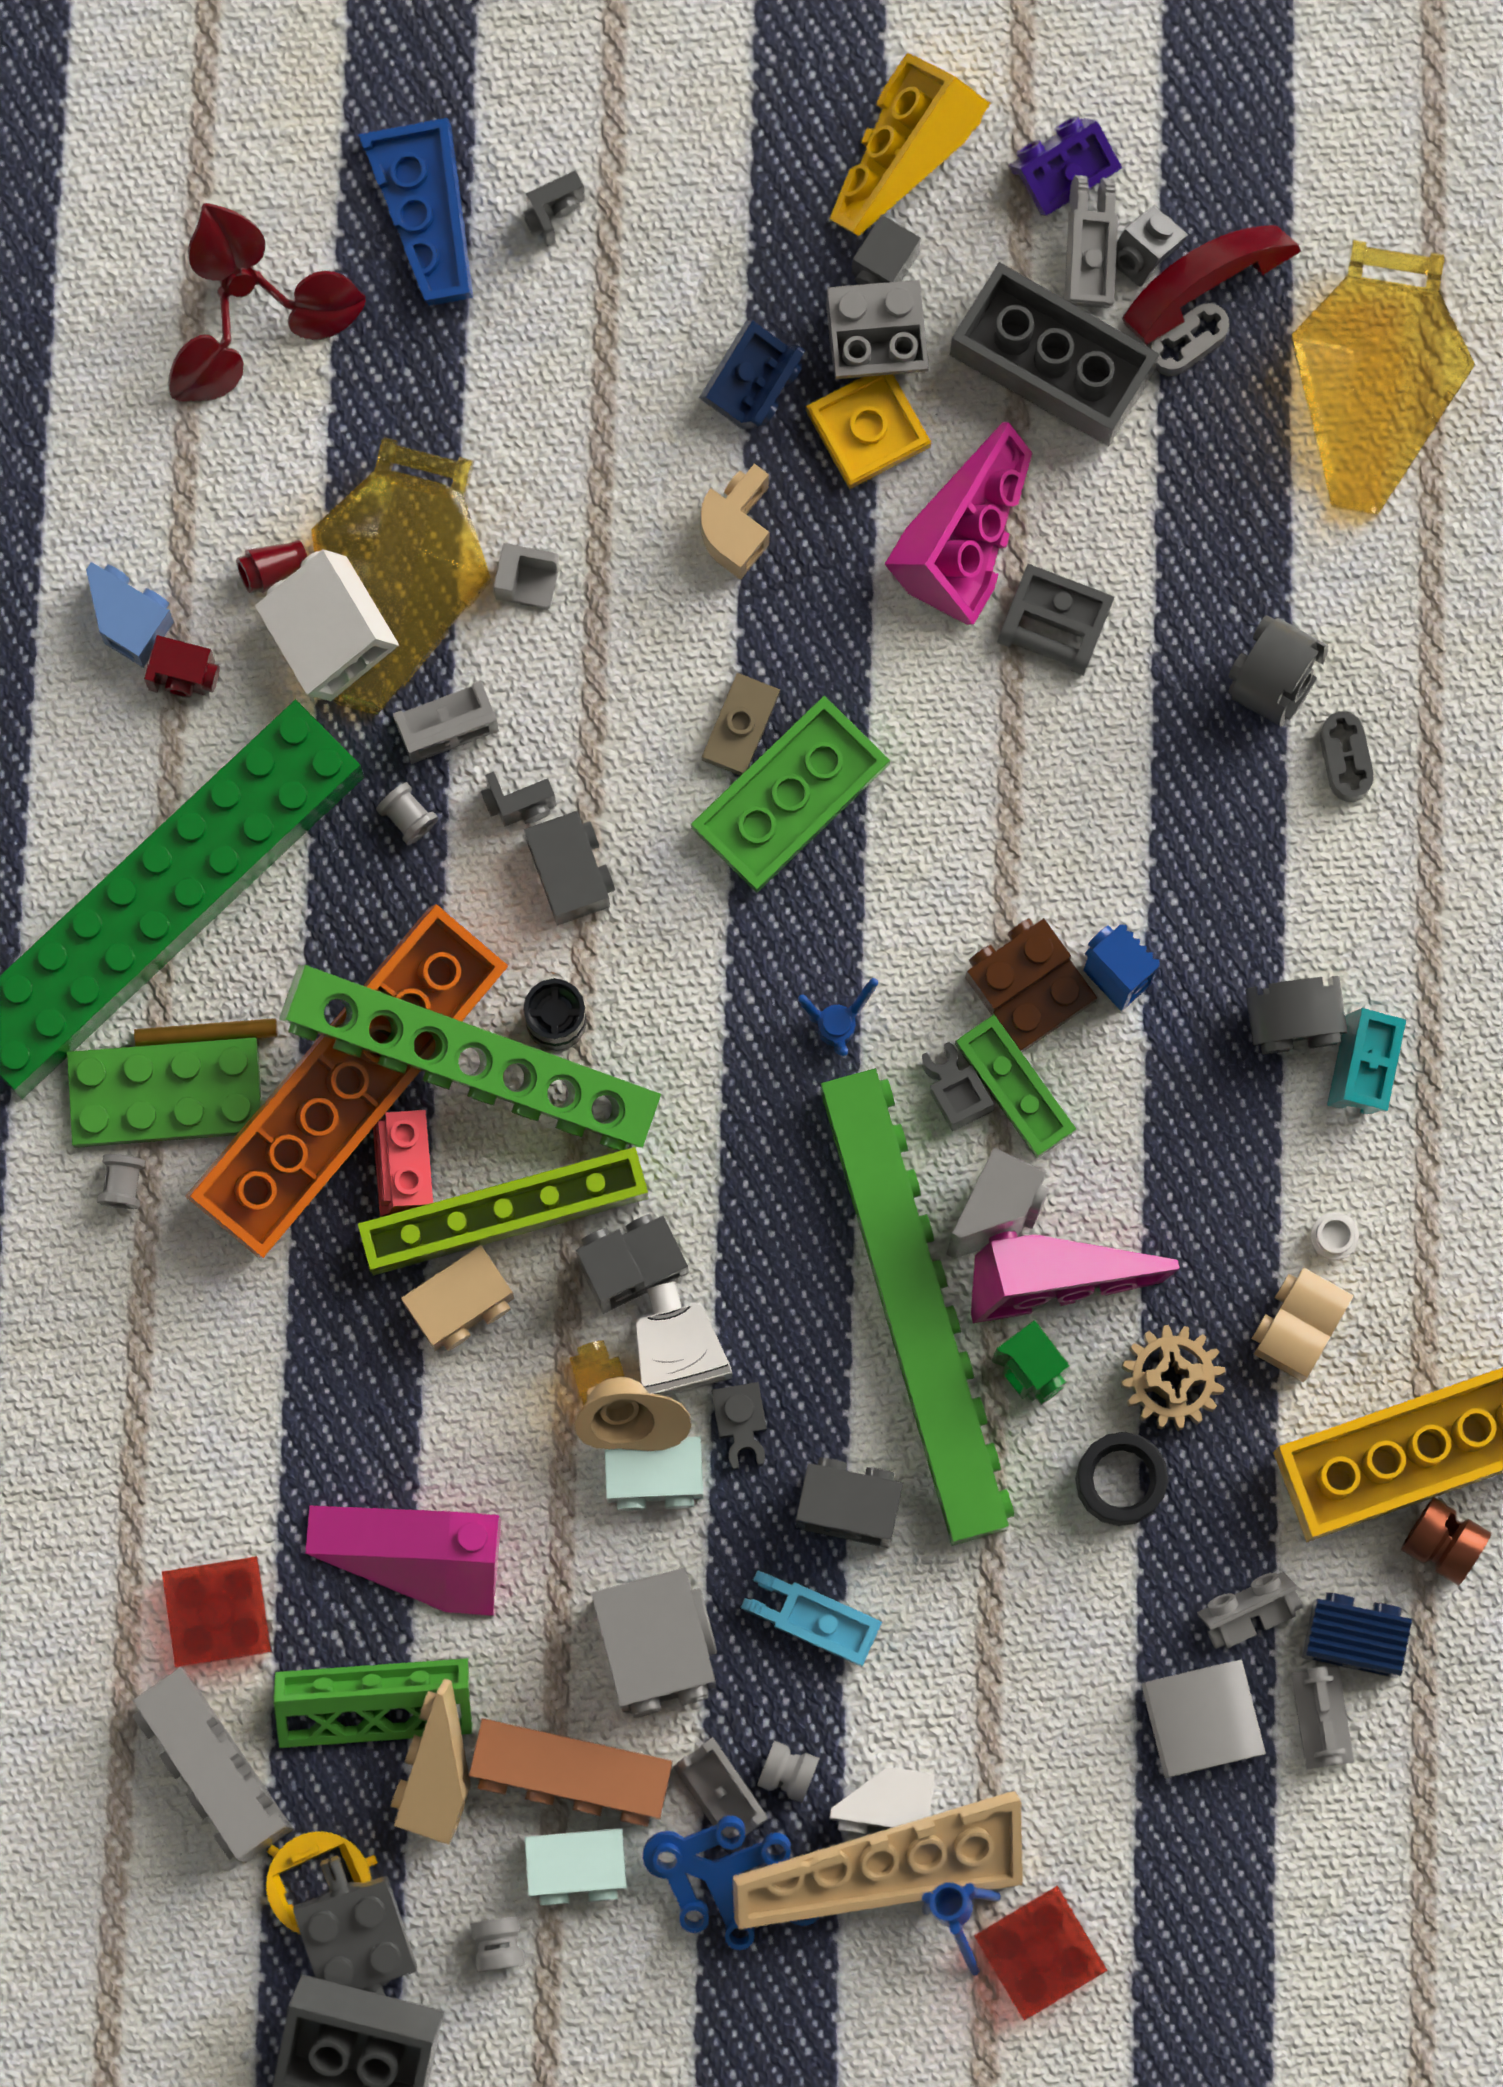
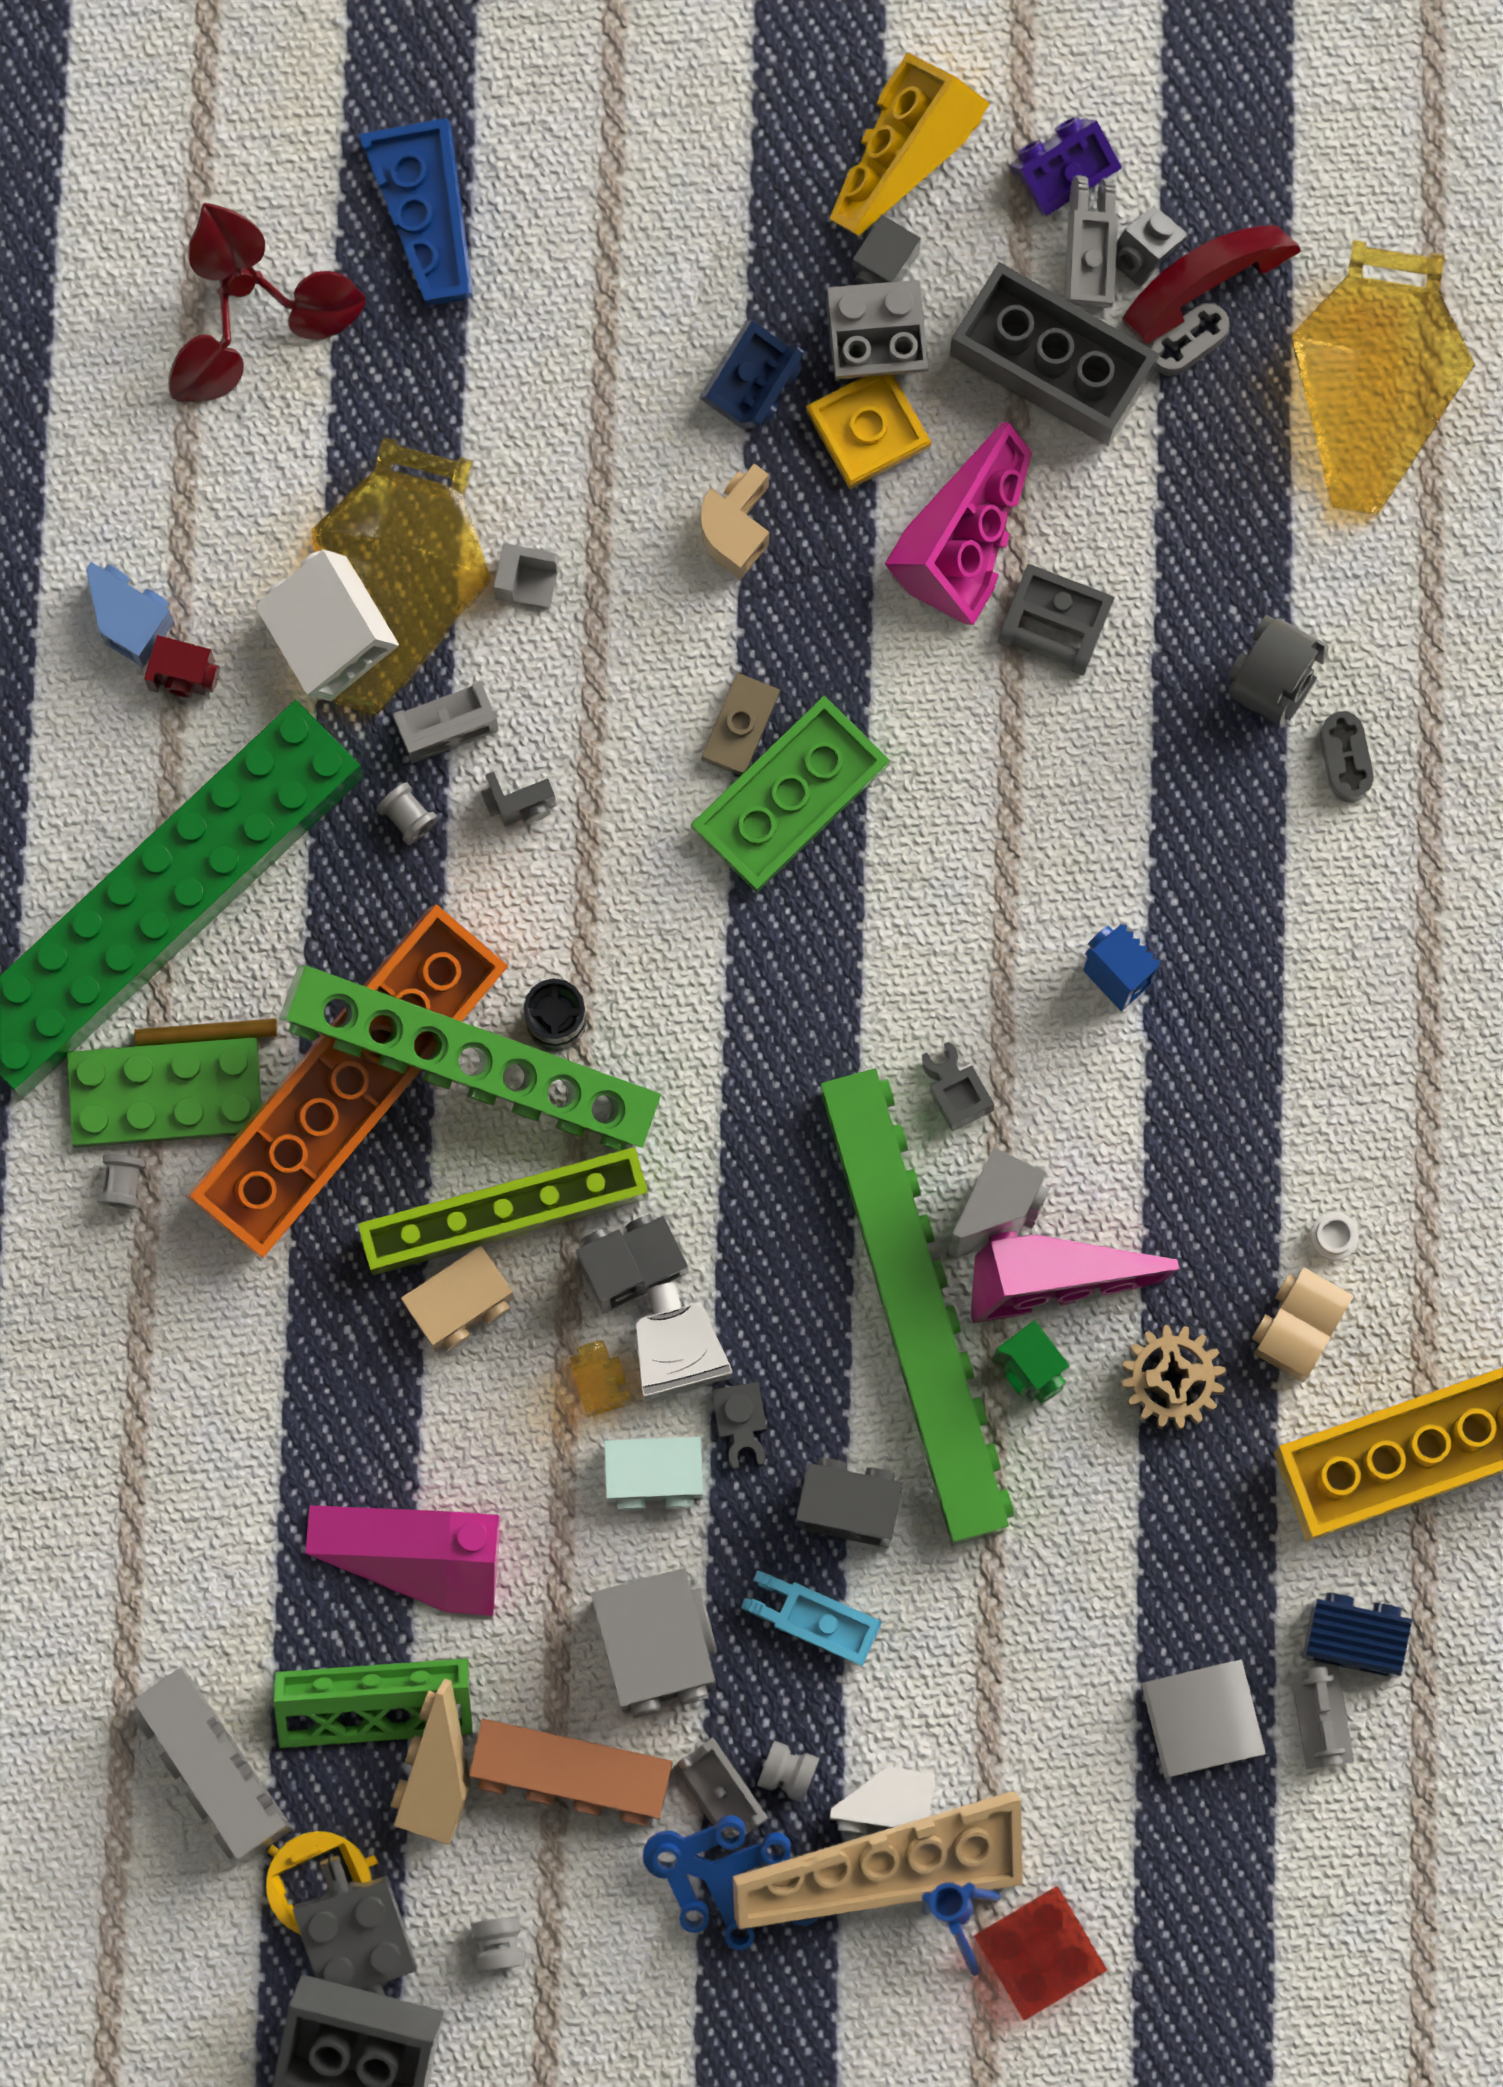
clear red plate [162,1556,273,1669] -> none
dark red cone [236,539,307,593] -> none
coral window [373,1110,433,1216] -> none
dark grey bracket [522,170,585,246] -> none
dark grey brick [524,811,615,926] -> none
light aqua brick [524,1829,627,1906] -> none
tan piece [574,1377,692,1451] -> none
blue plant [798,978,878,1057] -> none
bright green plate [955,1014,1076,1158] -> none
reddish brown plate [965,918,1098,1052] -> none
black tyre [1075,1432,1169,1526] -> none
light grey hinge [1197,1572,1303,1649] -> none
dark grey brick [1245,976,1347,1055] -> none
teal hinge [1327,1008,1406,1114] -> none
copper wheel [1401,1497,1491,1586] -> none

